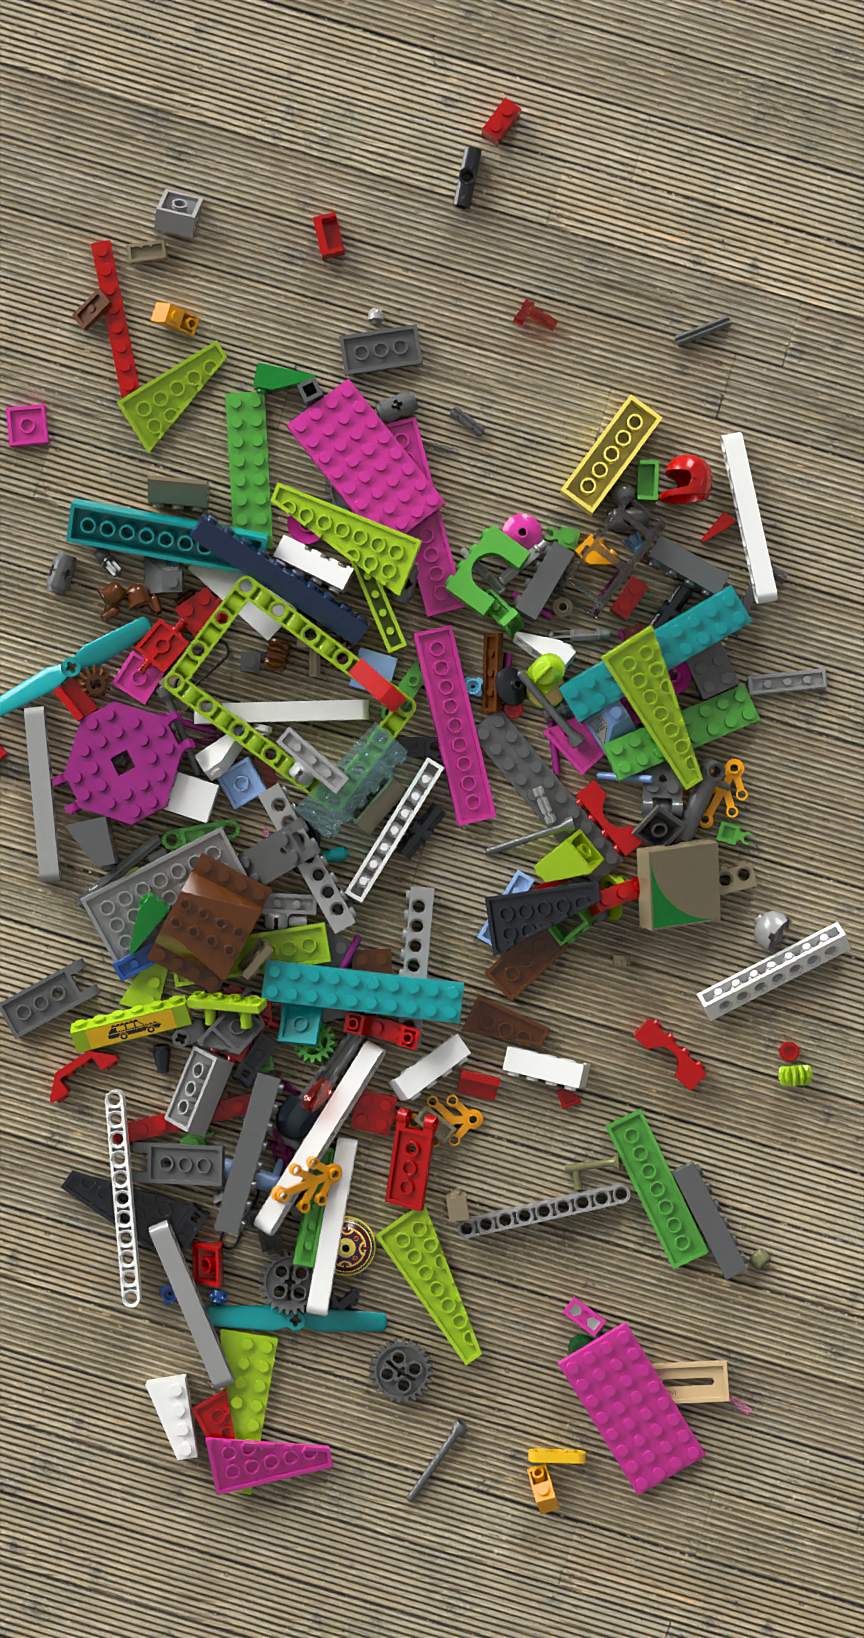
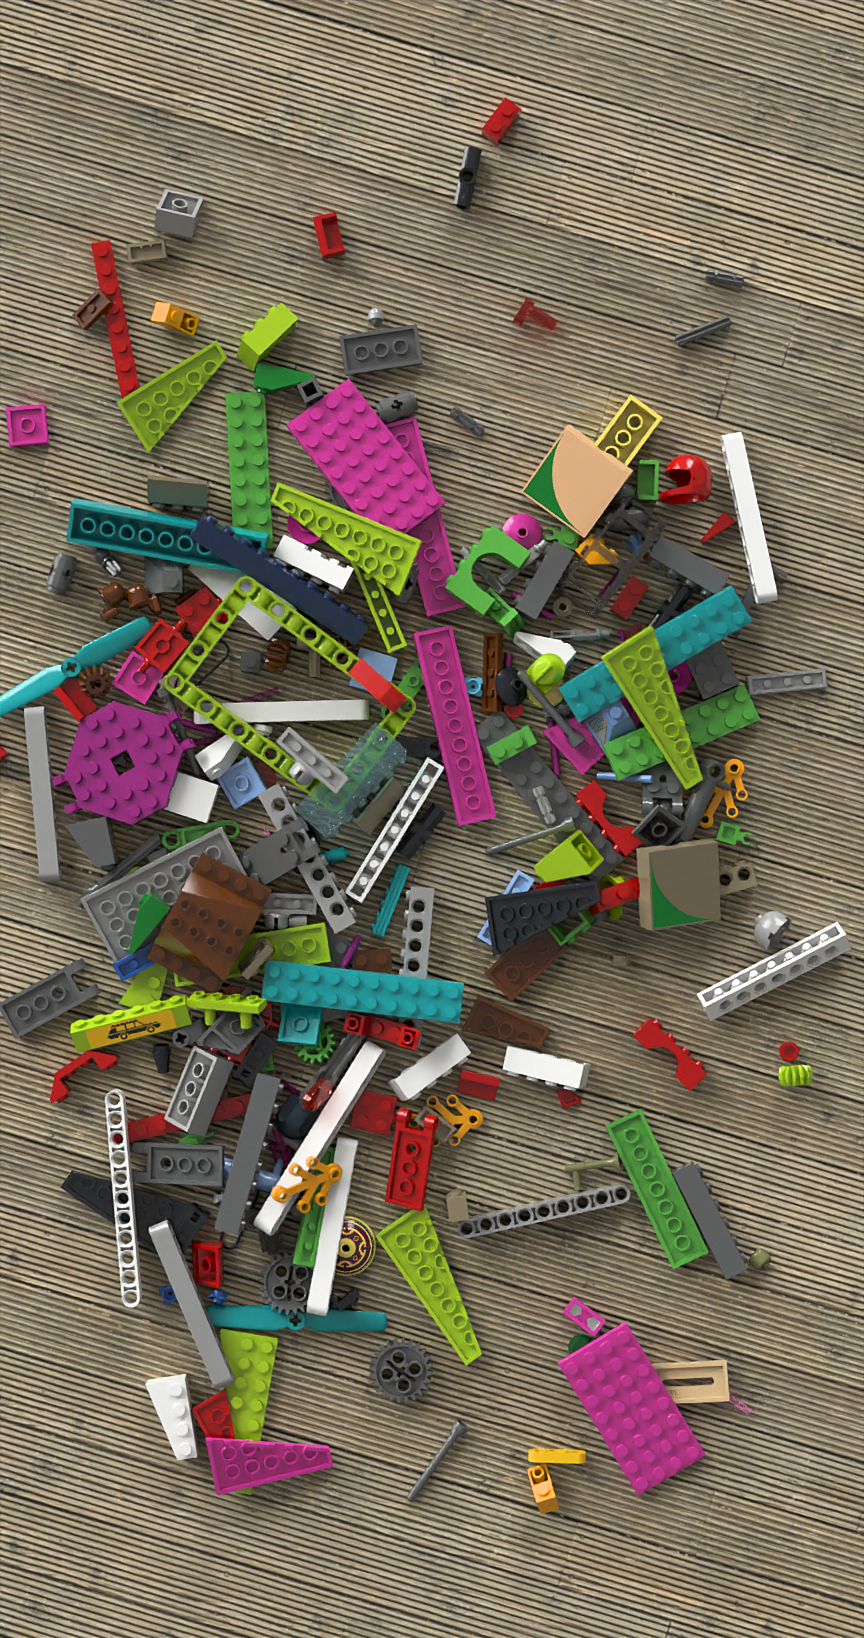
none -> magenta piece [235,685,285,703]
none -> lime wedge [236,303,299,372]
none -> teal piece [371,864,411,937]
none -> bright green bracket [486,725,538,765]
none -> light nougat tile [521,424,633,538]
none -> dark grey axle [705,269,744,287]

